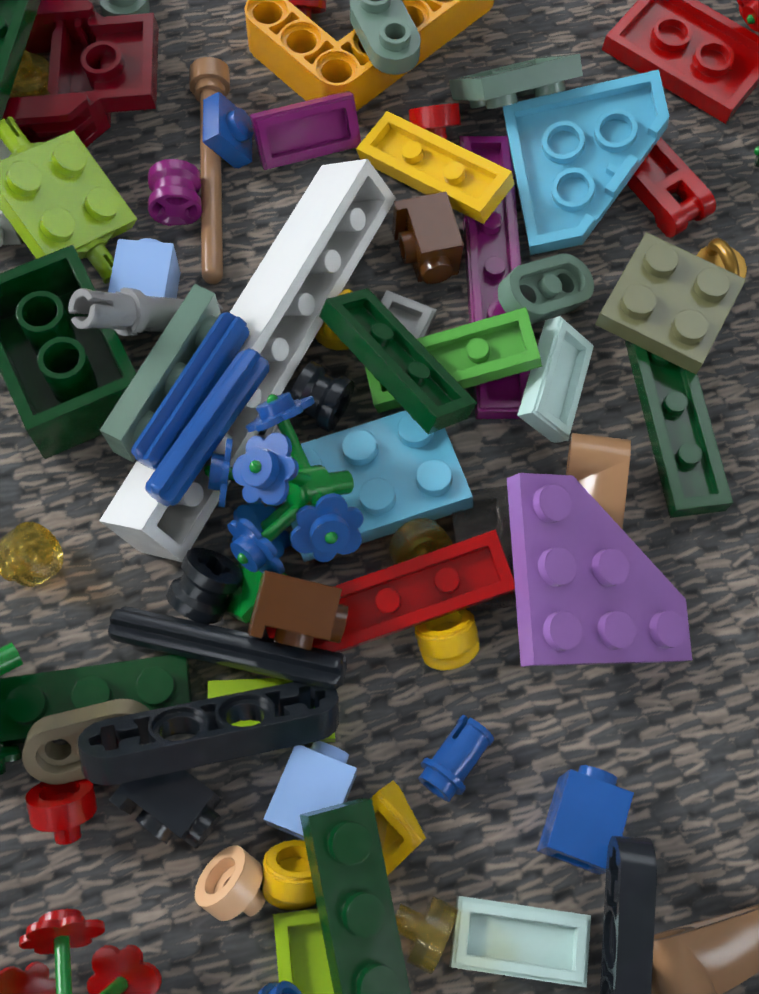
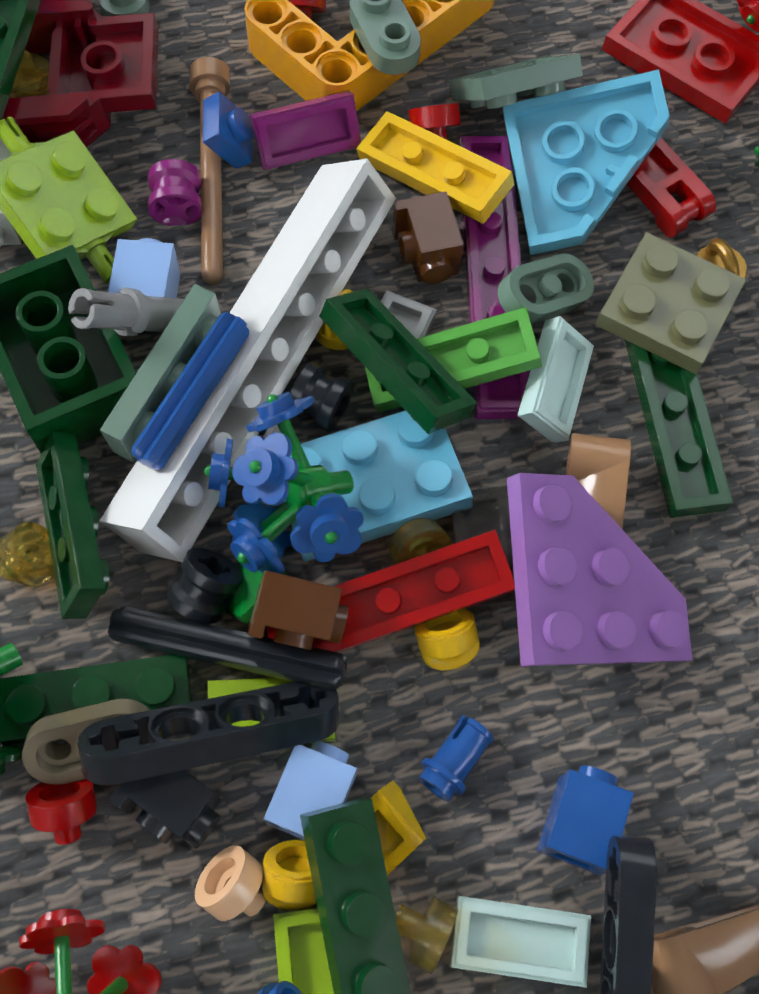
blue axle [145,348,270,507] -> none
none -> dark green plate [36,431,109,619]

